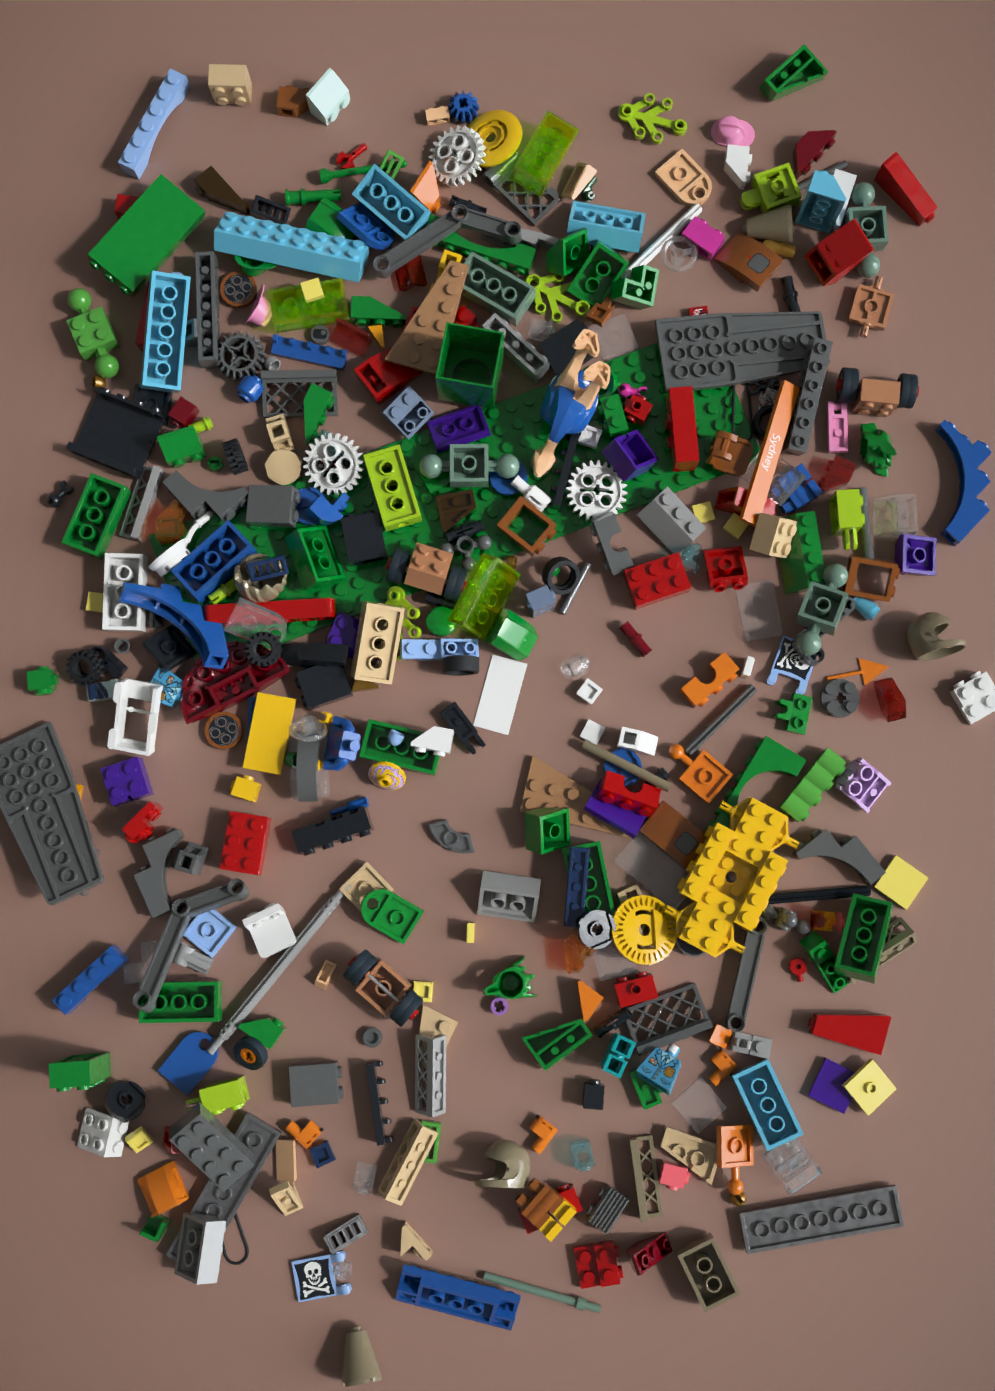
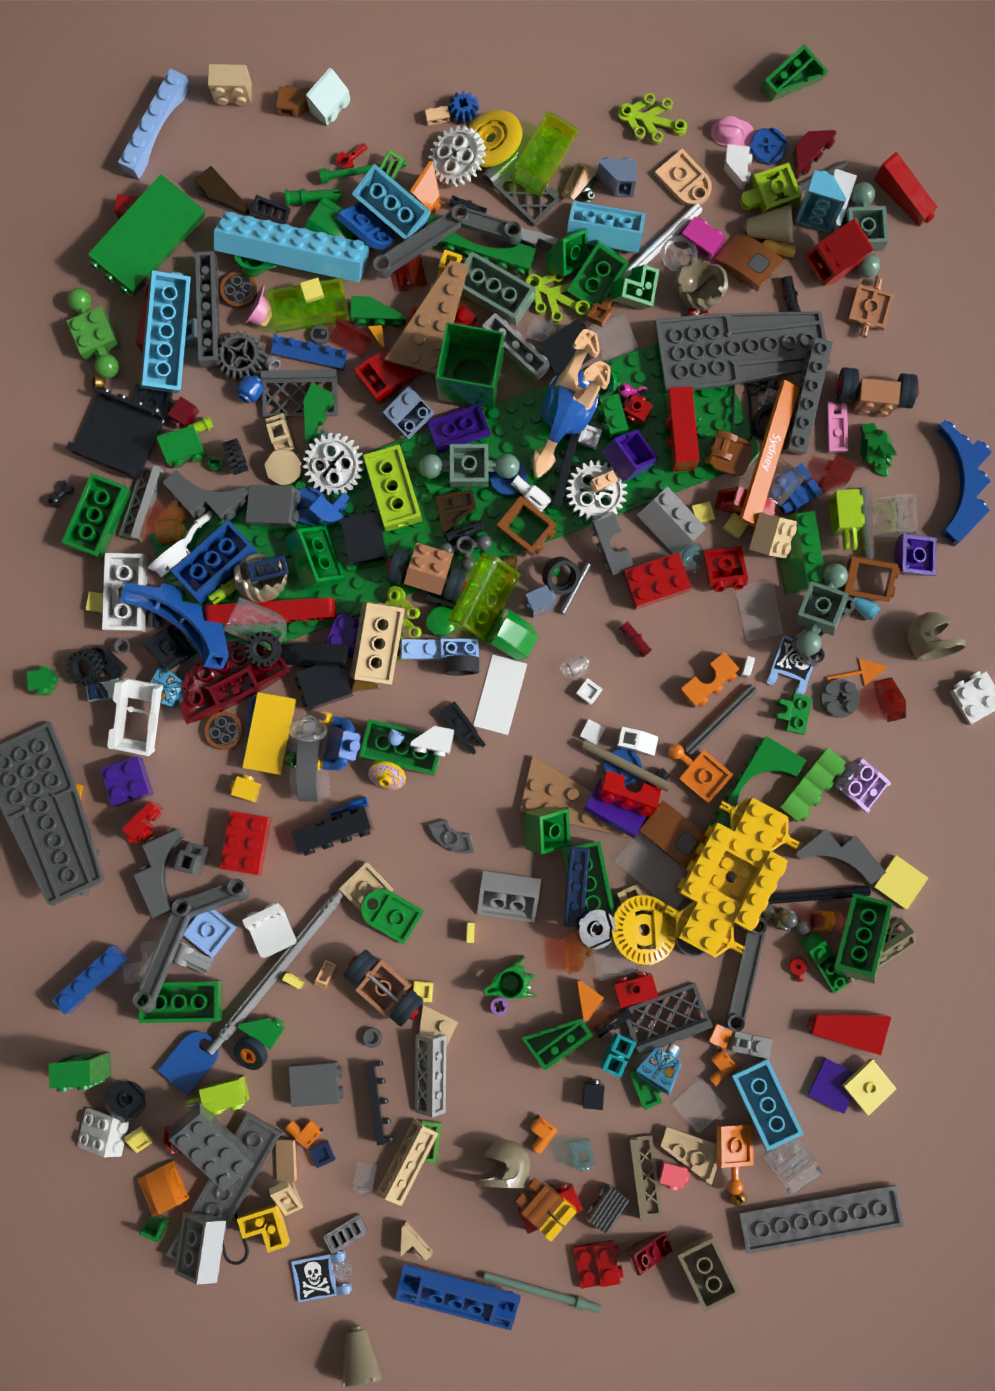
none -> yellow brick [237,1203,290,1253]
none -> light yellow tile [282,972,305,989]
none -> light nougat piece [590,470,618,493]
none -> sand blue slope [597,157,637,197]
none -> dark tan piece [675,257,728,310]
none -> blue tile [750,128,787,165]

